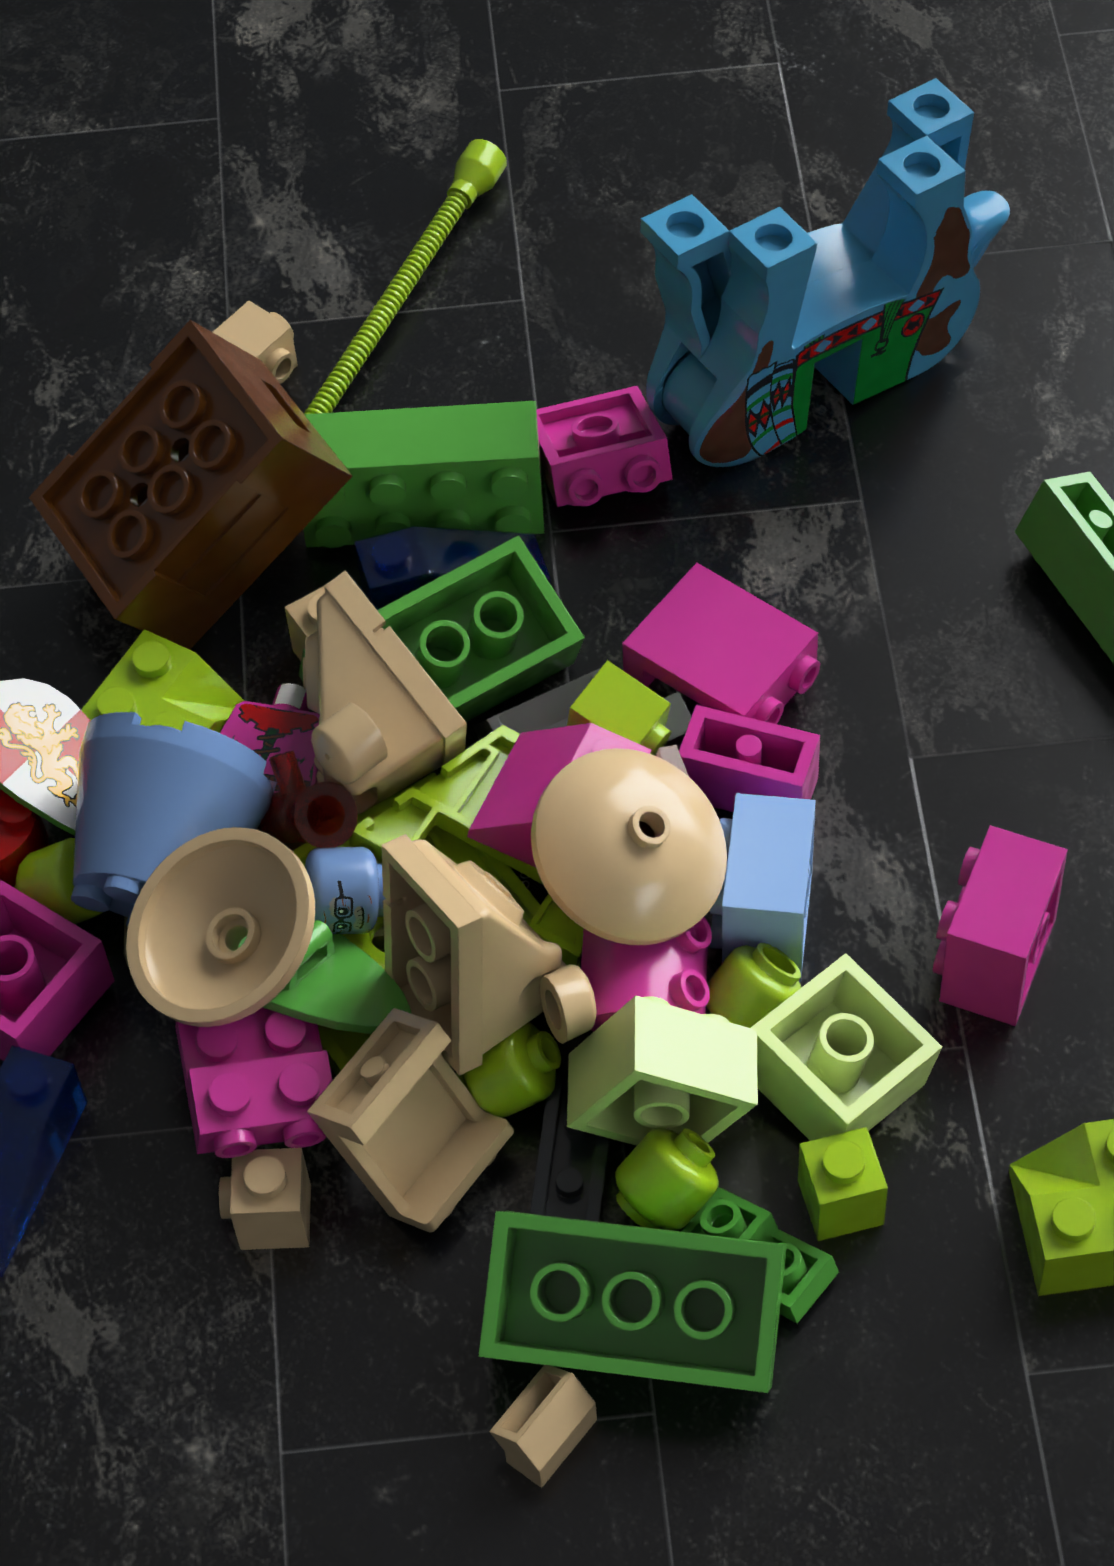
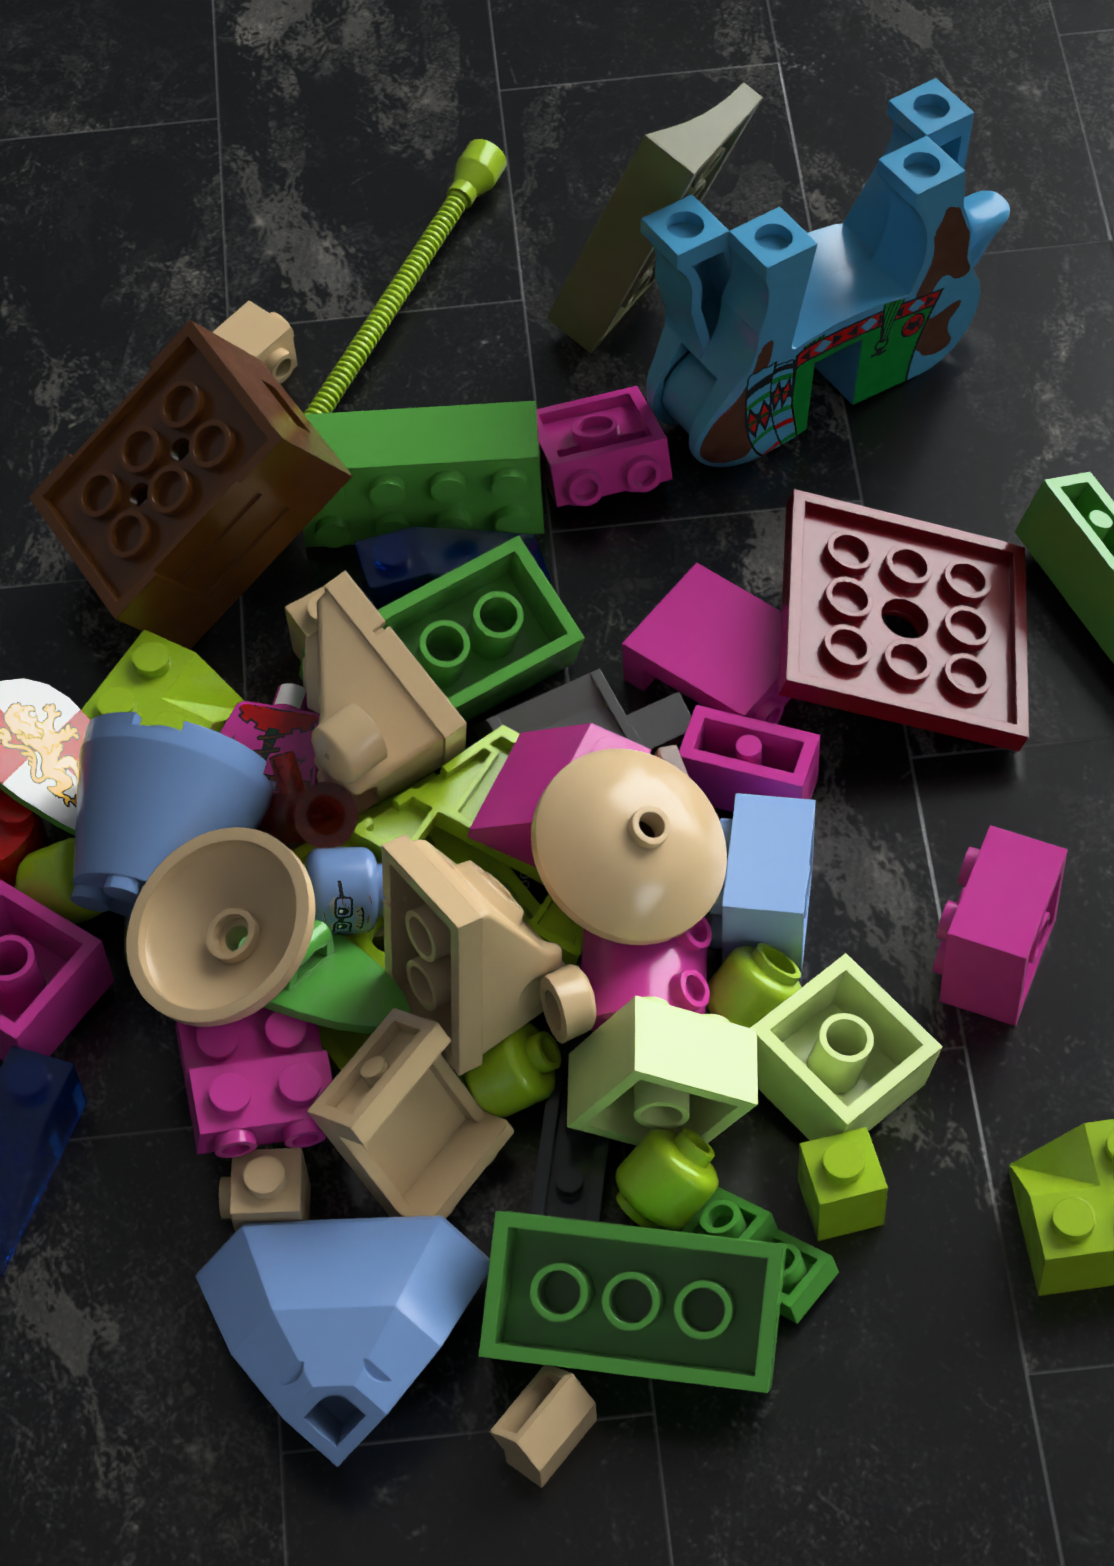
lime brick [567,660,671,755] -> none
none -> medium blue brick [195,1215,490,1467]
none -> olive arch [547,82,763,353]
none -> piece [778,489,1029,752]

